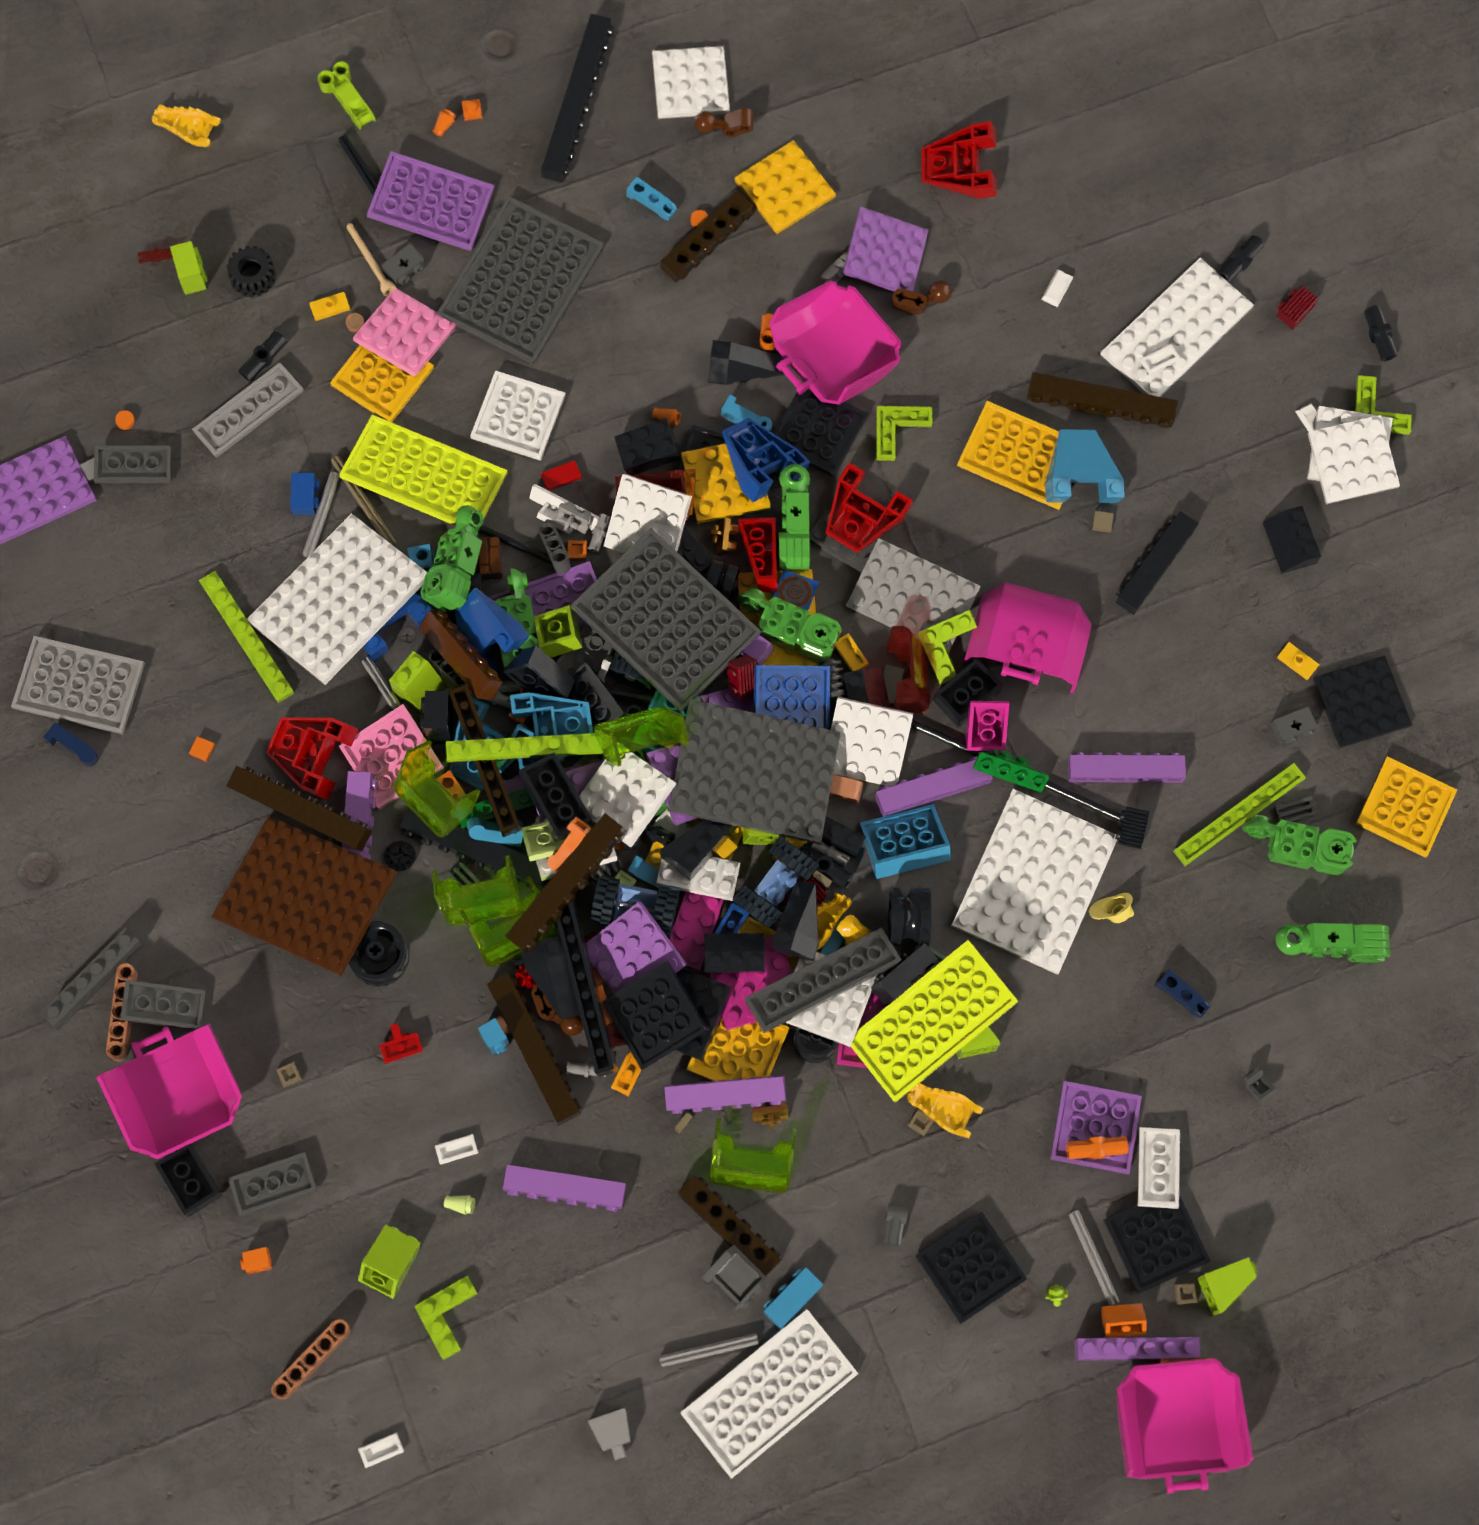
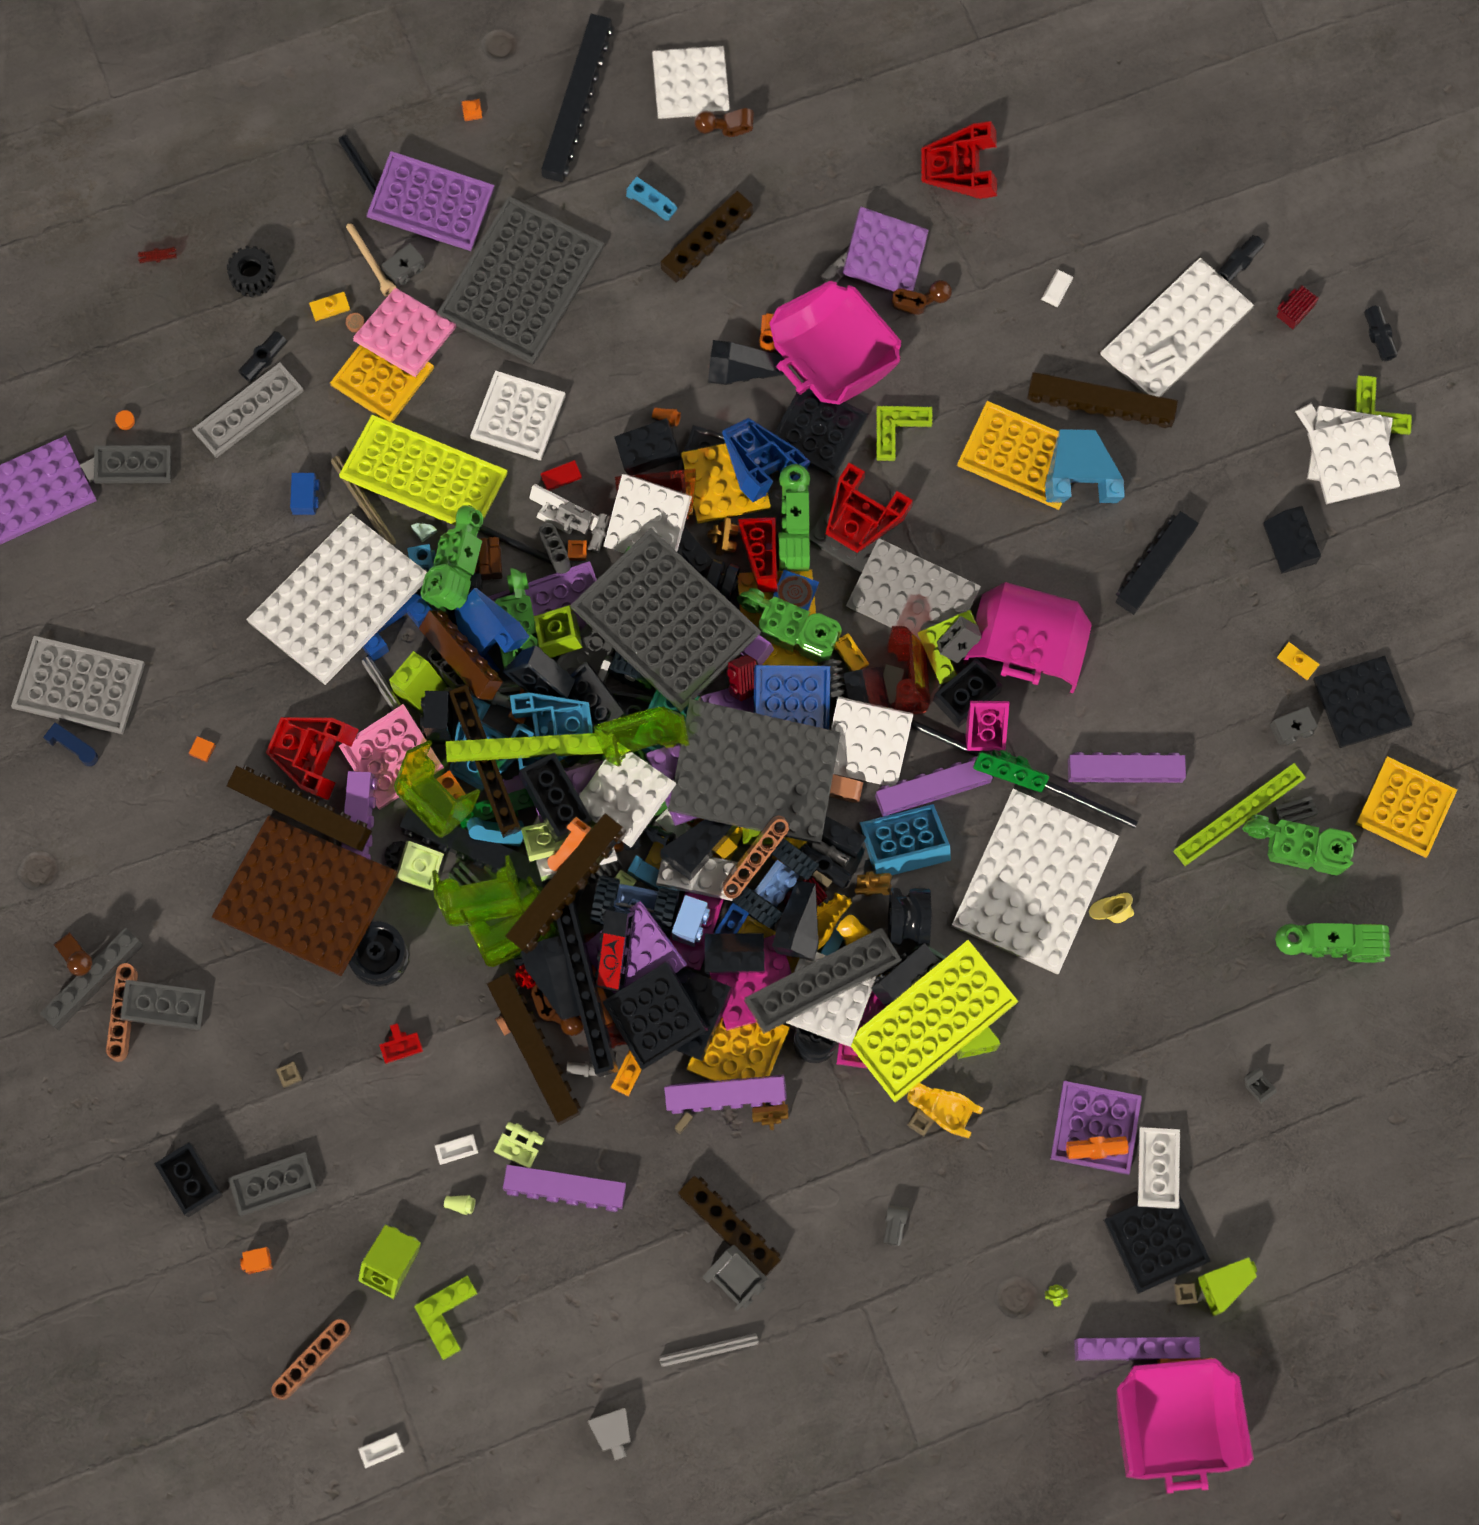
dark pink windscreen [96,1023,242,1159] -> none
yellow animal [152,104,221,147] -> none
lime brick [170,241,208,295] -> none
lime plate [199,571,294,703] -> none
light grey axle [303,471,340,558] -> none
lime piece [318,61,375,130] -> none
orange cone [432,109,456,137] -> none
dark azure brick [478,1018,509,1055] -> none
white plate [680,1310,858,1479] -> none
orange tile [691,210,708,228] -> none
clear neon green windscreen [710,1118,796,1193] -> none
dark azure leg [720,395,772,432] -> none
yellow plate [735,140,836,234] -> none
dark azure brick [763,1268,823,1330] -> none
black plate [915,1211,1027,1324] -> none
light grey axle [1069,1210,1119,1306] -> none
dark tan tile [1092,511,1114,533] -> none
orange brick [1101,1303,1147,1338] -> none
black brick [1115,806,1150,849] -> none
dark blue leg [1154,969,1210,1018] -> none
none -> reddish brown beam [54,932,93,976]
none -> yellowish green plate [395,841,444,891]
none -> light aqua tile [411,523,437,542]
none -> yellowish green plate [494,1122,545,1168]
none -> brick [595,907,634,991]
none -> light blue brick [672,895,710,947]
none -> nougat beam [722,816,789,899]
none -> pearl gold hips [855,871,892,896]
none -> dark grey brick [937,616,982,663]

